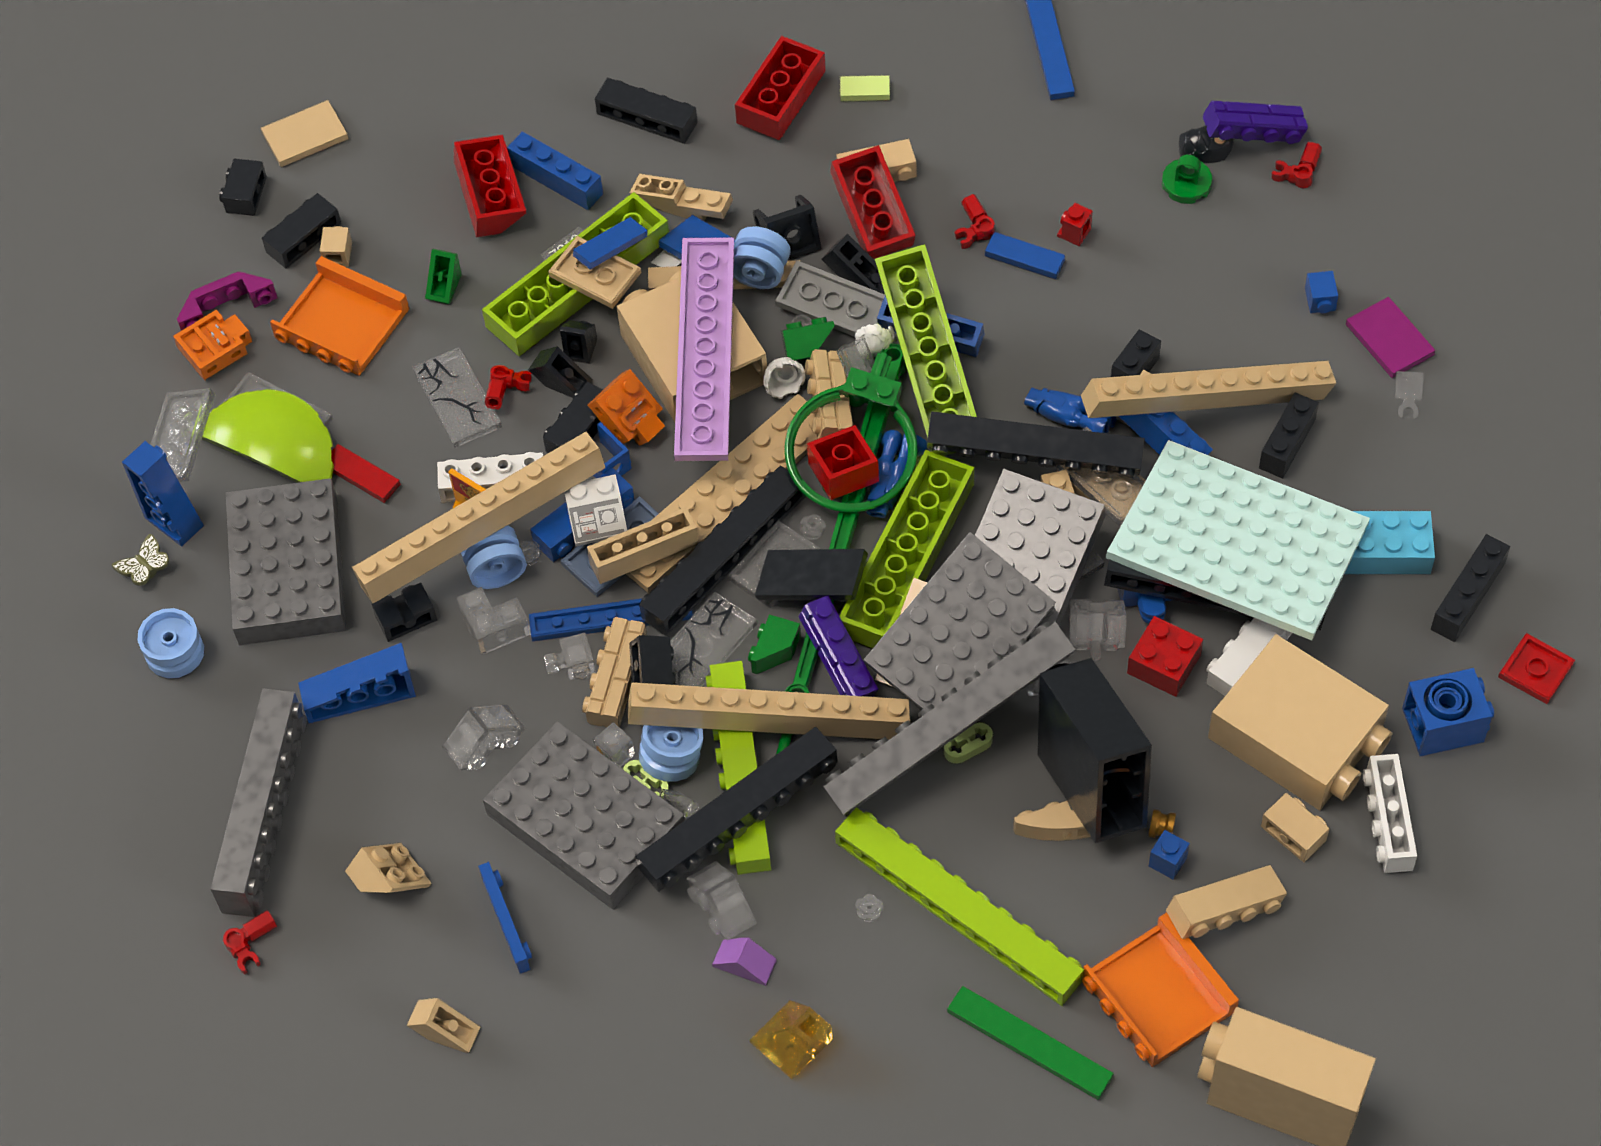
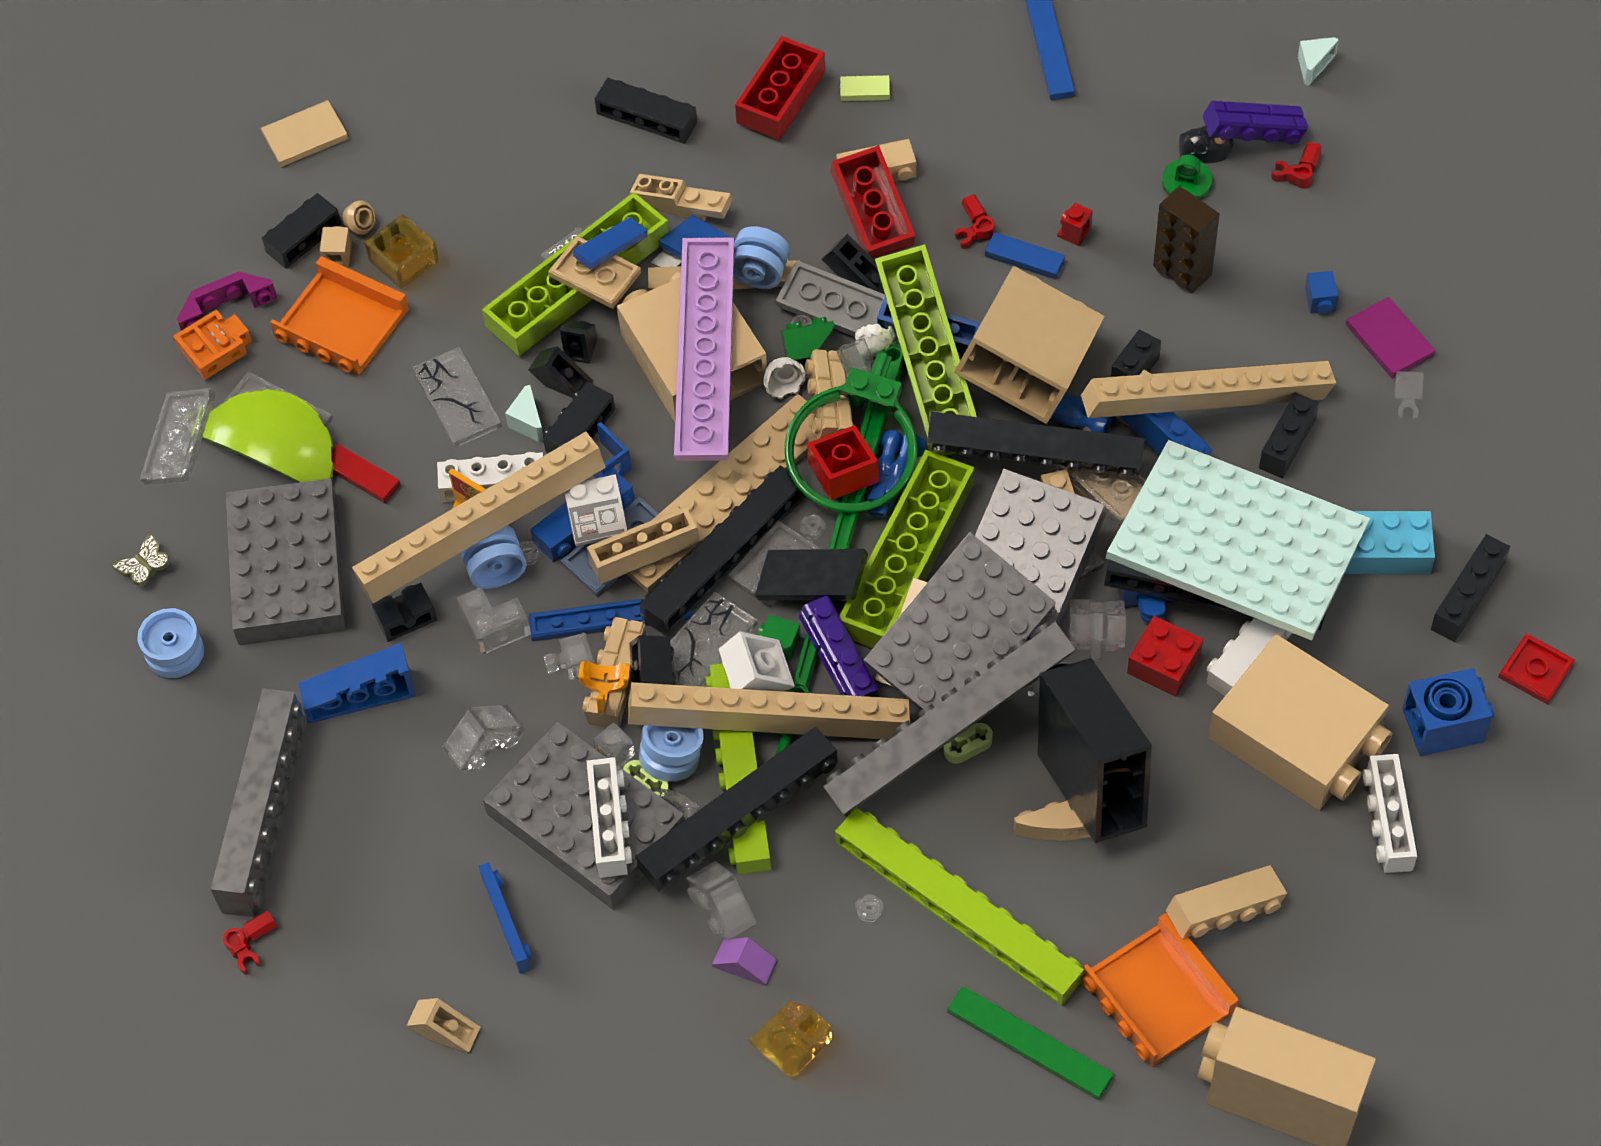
blue wedge [122,441,204,547] -> none
black brick [219,158,267,216] -> none
tan slope [345,843,432,893] -> none
green slope [425,248,462,304] -> none
red slope [454,135,526,238] -> none
red bar [485,365,532,410] -> none
blue brick [507,131,603,210] -> none
orange piece [588,369,665,446] -> none
black hose [753,195,822,260] -> none
pearl gold wheel [1149,809,1176,838] -> none
blue brick [1149,830,1190,880] -> none
tan brick [1261,793,1329,863] -> none
none -> tan cone [342,200,375,235]
none -> clear yellow brick [364,214,439,289]
none -> light aqua slope [505,385,543,442]
none -> light orange helmet [578,661,630,714]
none -> white brick [587,757,632,878]
none -> white slope [719,631,794,692]
none -> tan brick [954,266,1105,424]
none -> dark brown brick [1153,186,1220,294]
none -> light aqua slope [1298,37,1339,86]

